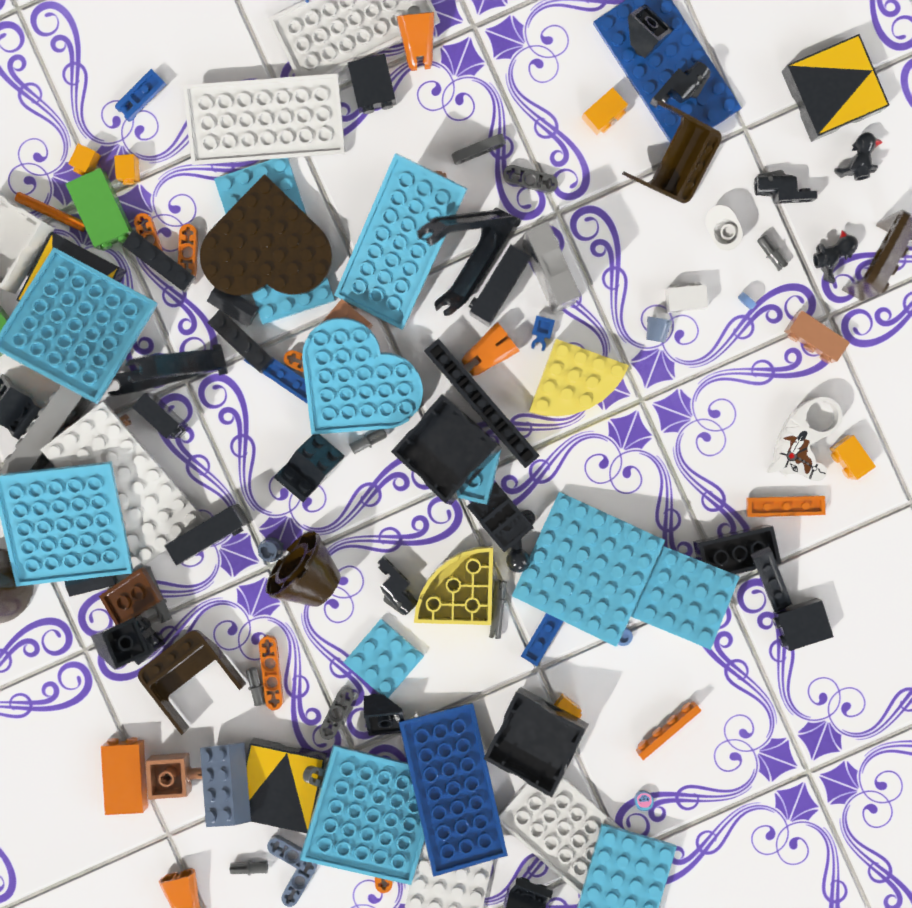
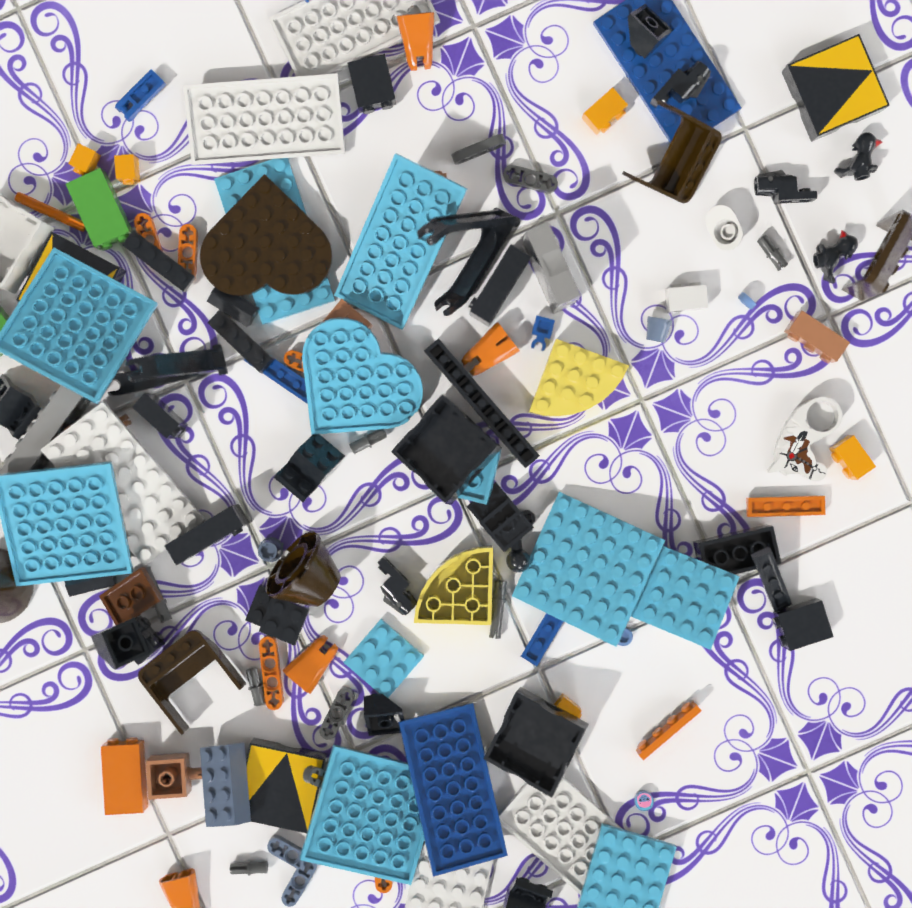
none -> black bracket [245,584,310,646]
none -> orange piece [282,635,338,694]

